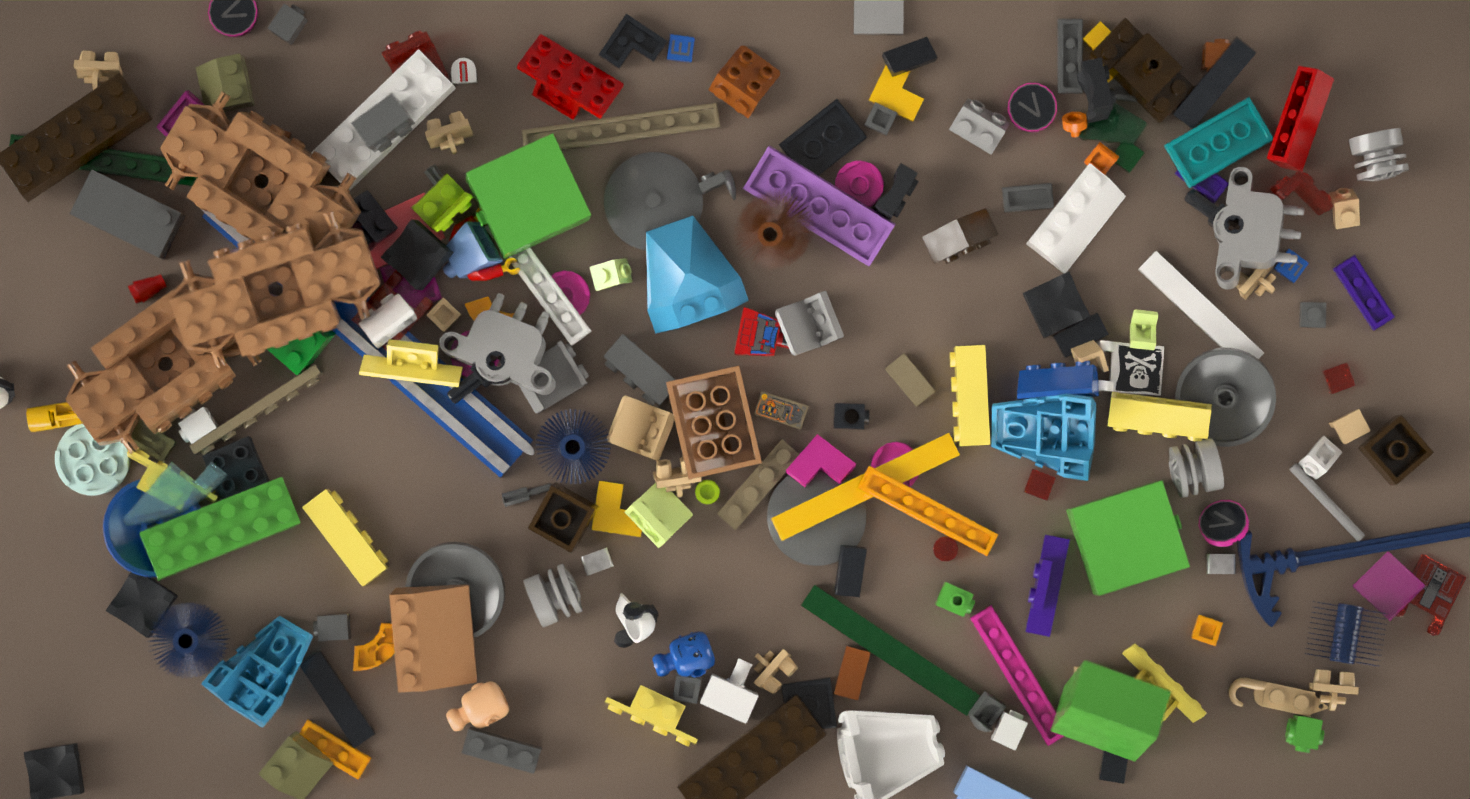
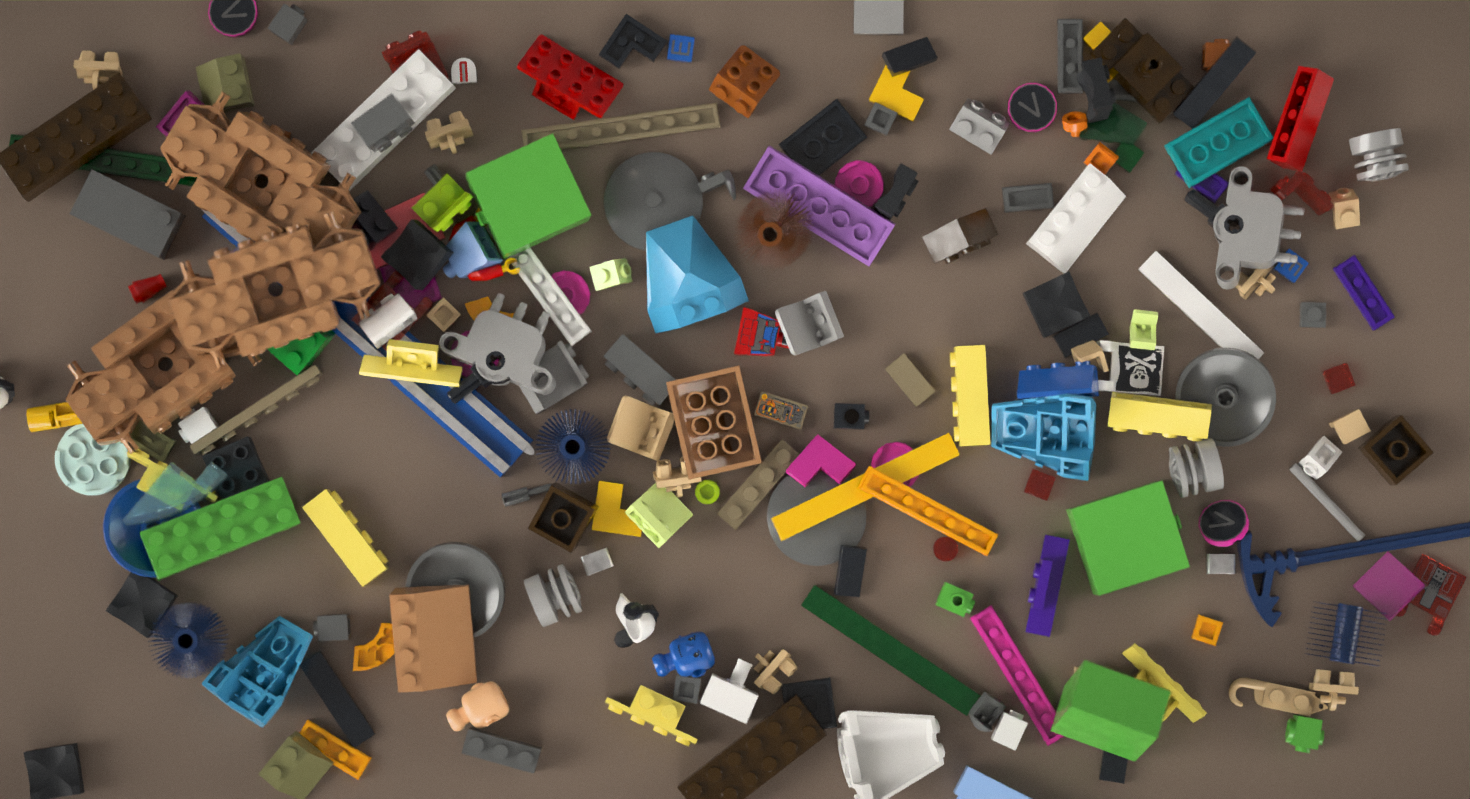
dark orange tile [834,646,871,701] -> none

